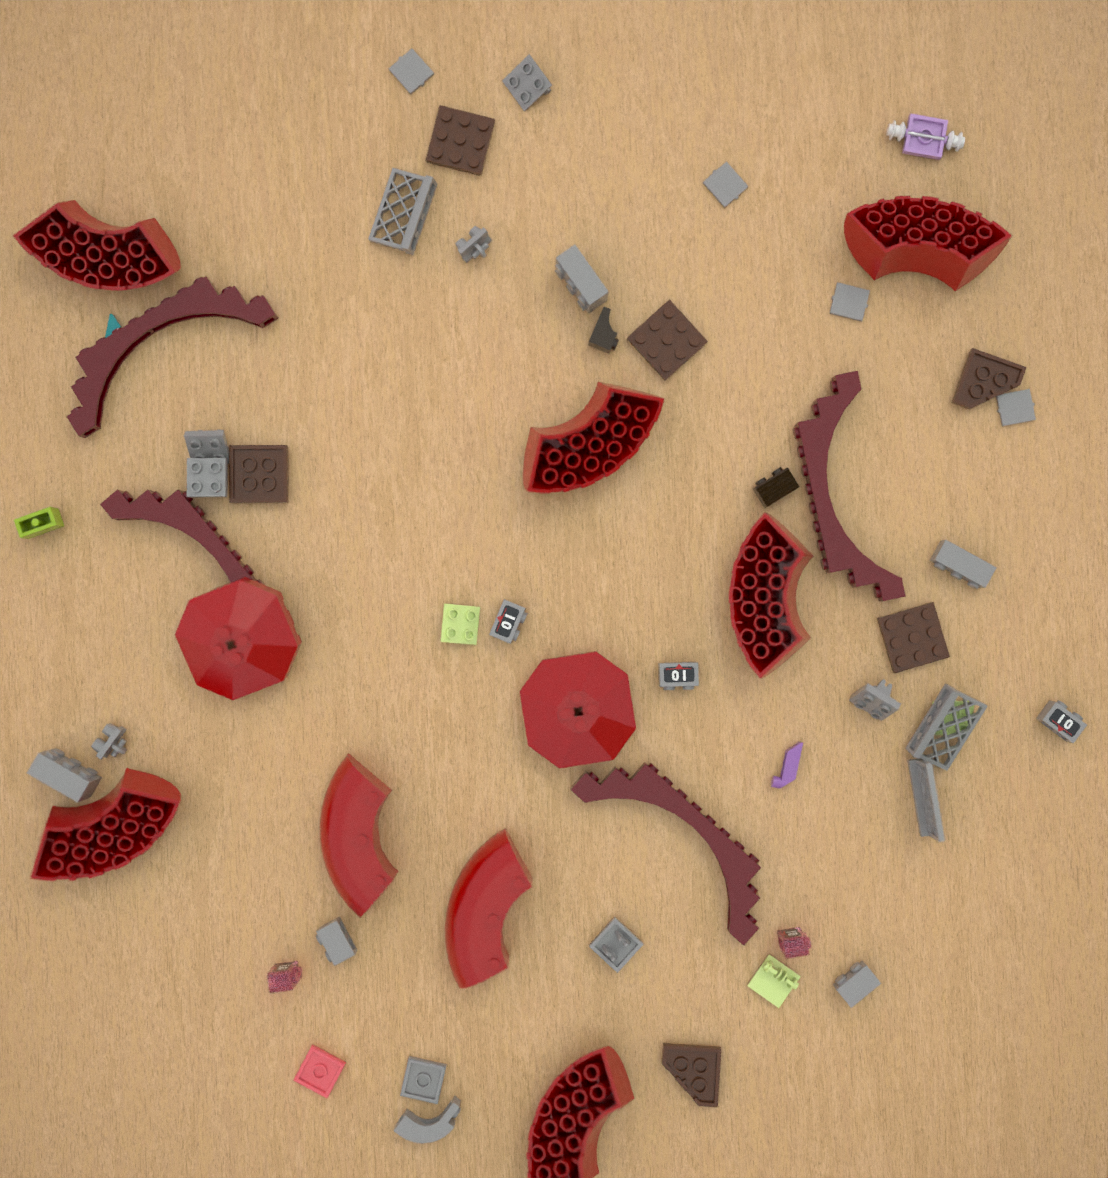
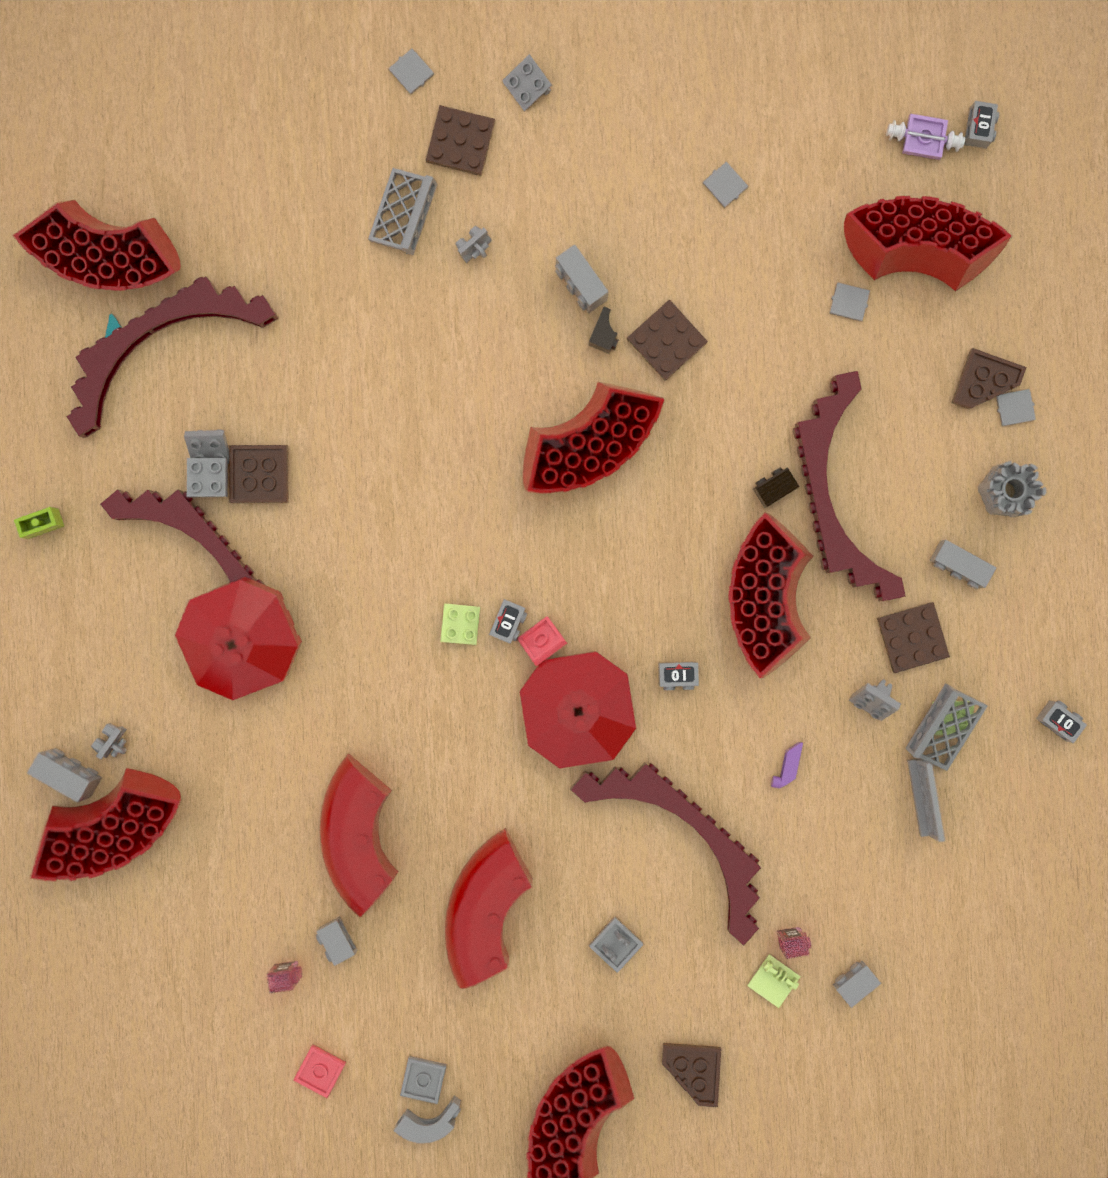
none -> coral tile [517,616,567,666]
none -> light grey brick [964,101,999,148]
none -> light grey piece [978,461,1046,517]

